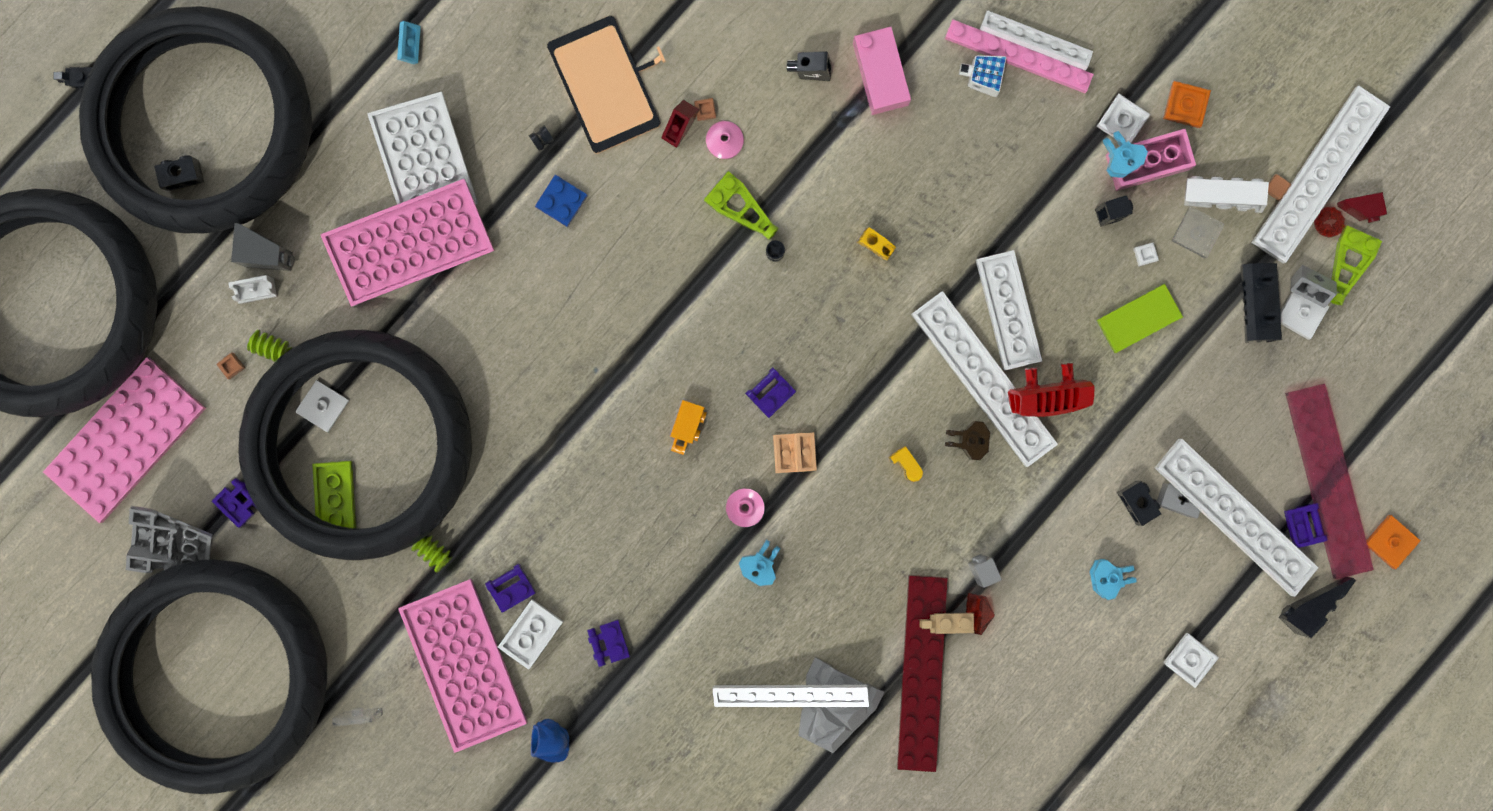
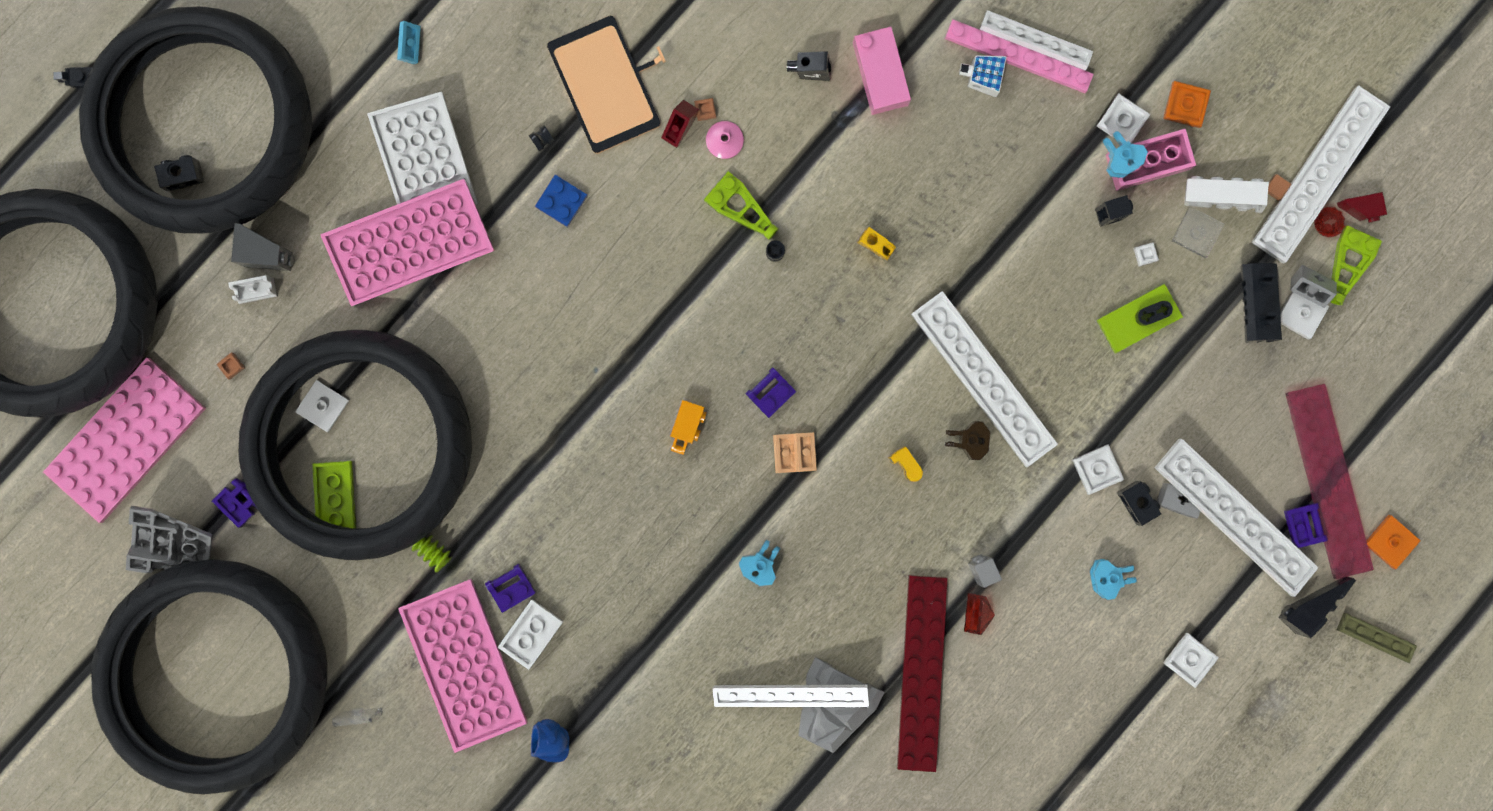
lime piece [247,329,292,362] -> none
dark purple plate [587,619,630,667] -> none
bright pink dish [726,489,764,527] -> none
tan hinge [920,613,974,634] -> none
white plate [976,250,1042,371] -> none
red piece [1008,363,1095,417] -> none
none -> white tile [1072,445,1124,495]
none -> black beam [1135,301,1173,326]
none -> olive tile [1336,613,1417,663]

